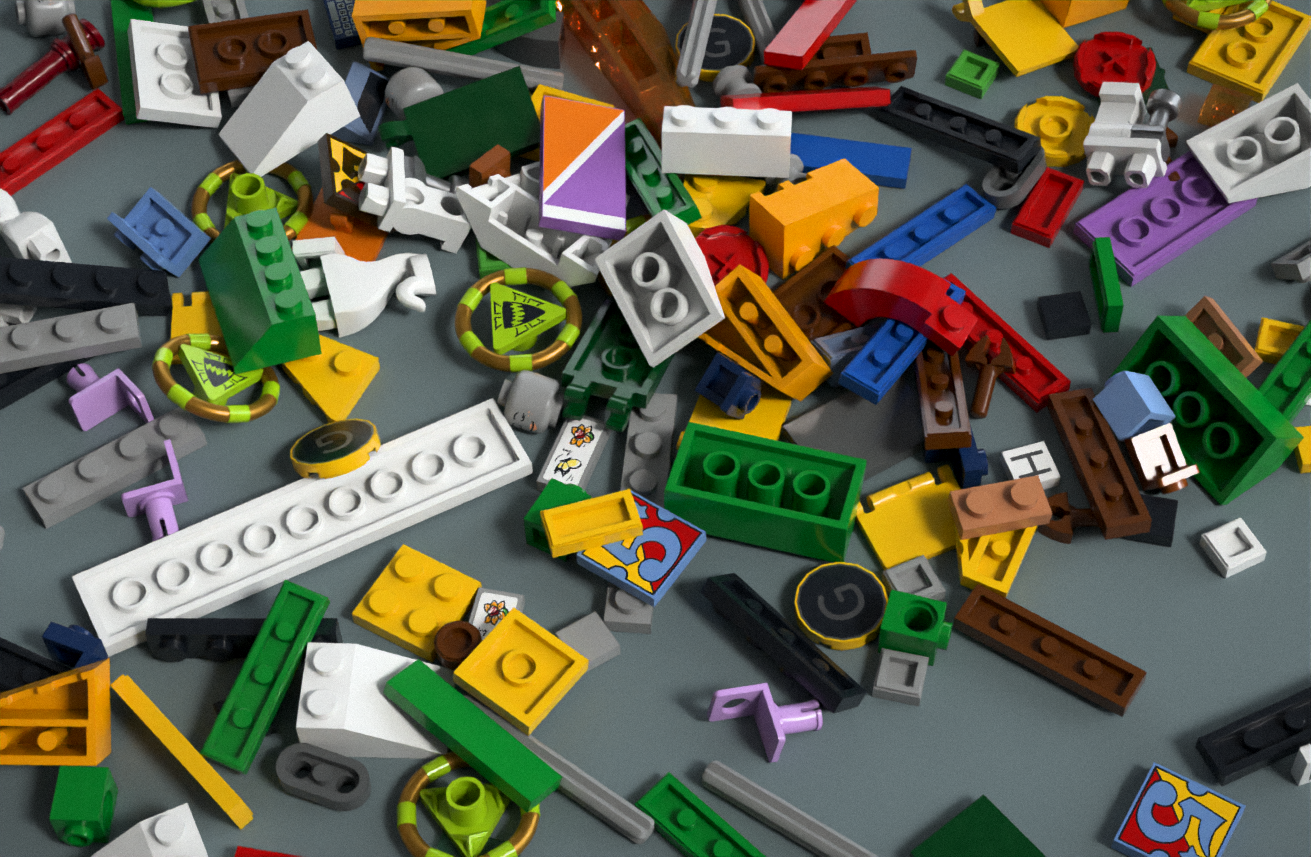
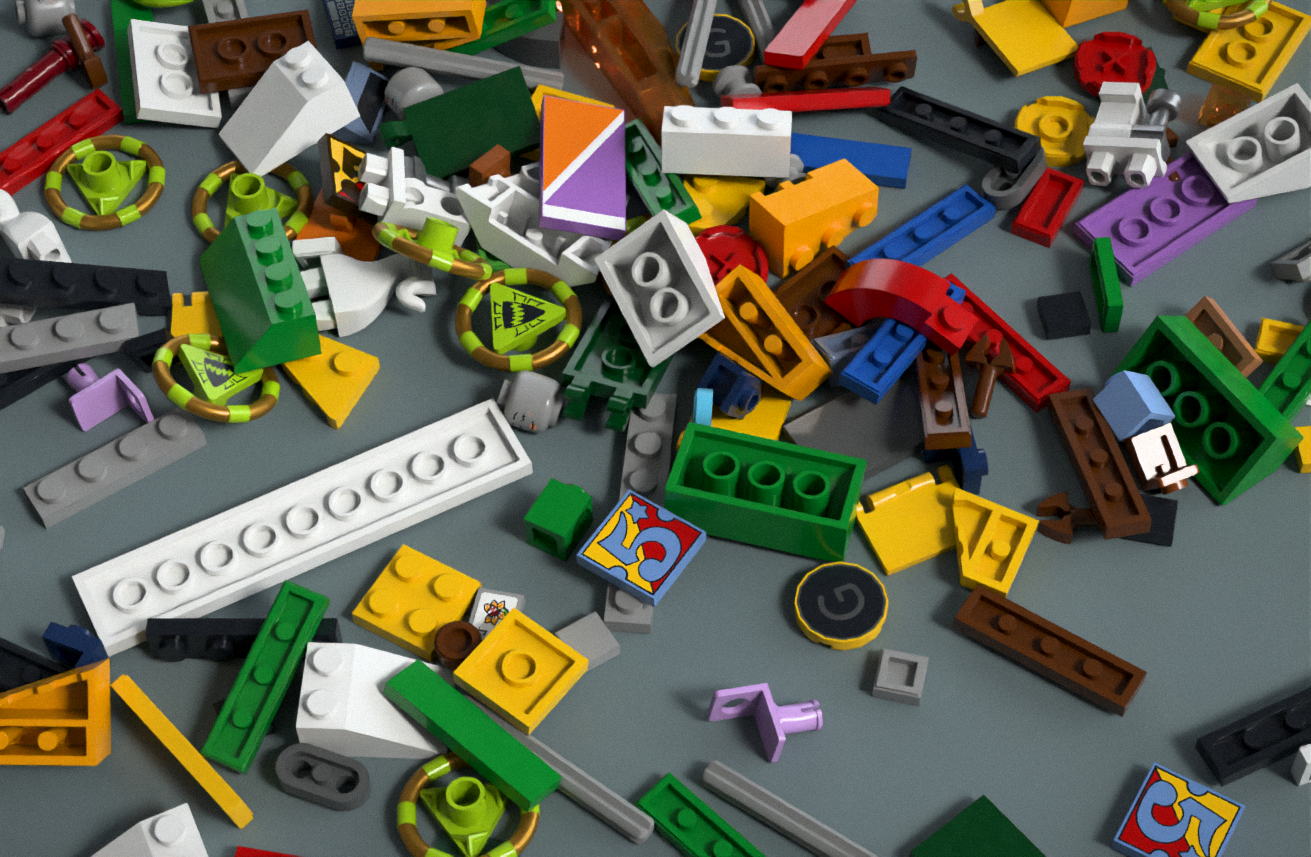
green brick [49,766,118,847] -> none
medium blue bracket [107,187,211,277] -> none
lavender bracket [121,439,188,542] -> none
tile [290,418,381,479] -> none
tile [536,415,612,491] -> none
yellow tile [540,489,643,558] -> none
black plate [700,573,867,713] -> none
green brick [878,589,953,666] -> none
light grey tile [882,555,946,601] -> none
bright green tile [945,49,1000,99] -> none
nougat plate [947,475,1052,540] -> none
white tile [1000,441,1061,490] -> none
white tile [1199,517,1267,578] -> none
none -> lime piece [44,135,166,231]
none -> black tile [125,328,181,373]
none -> piece [372,216,492,280]
none -> medium azure tile [692,388,713,426]

